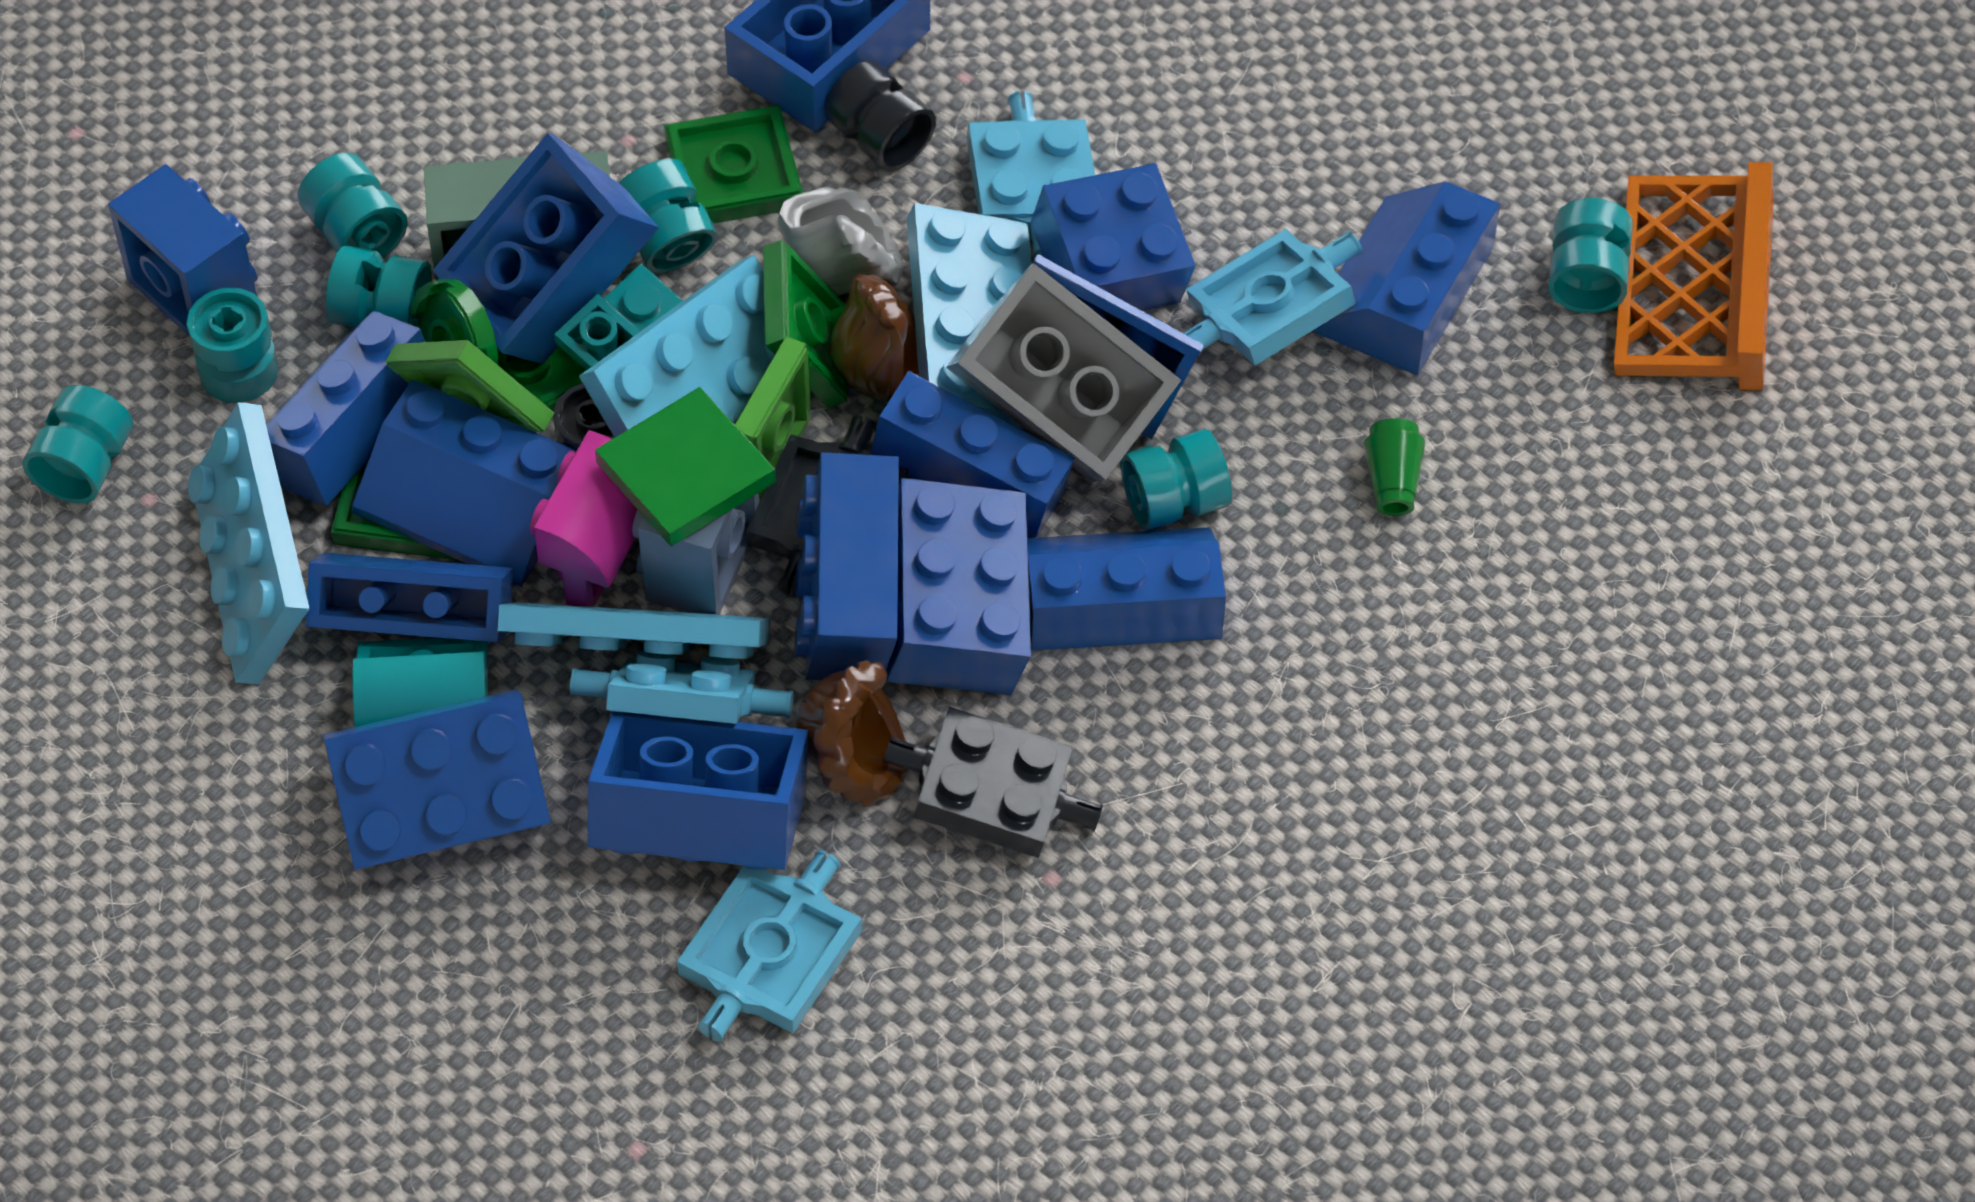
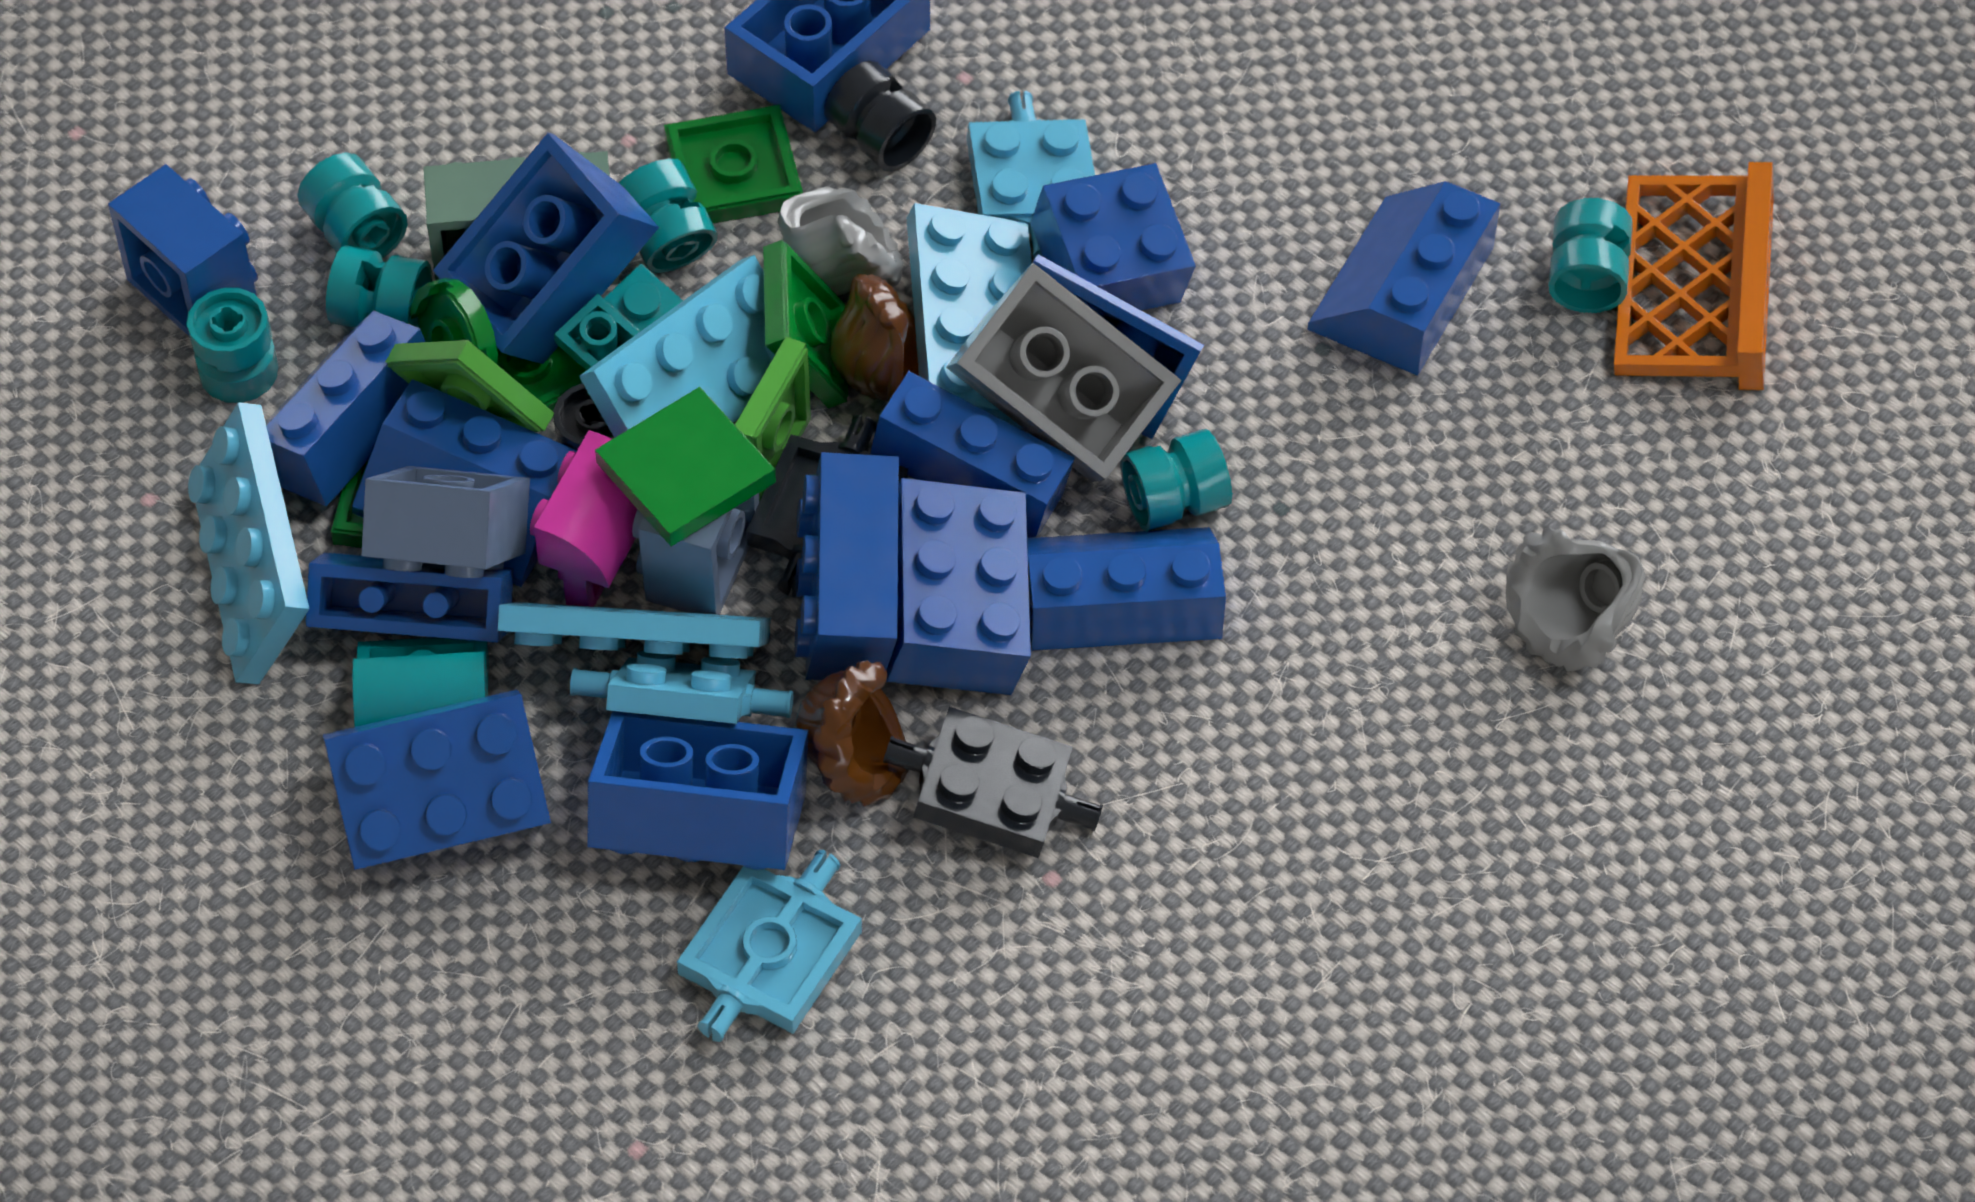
teal wheel [22,385,134,504] -> none
medium azure plate [1183,229,1363,366] -> none
green cone [1363,418,1426,516] -> none
none -> sand blue brick [361,466,530,578]
none -> light grey hair [1505,527,1646,672]

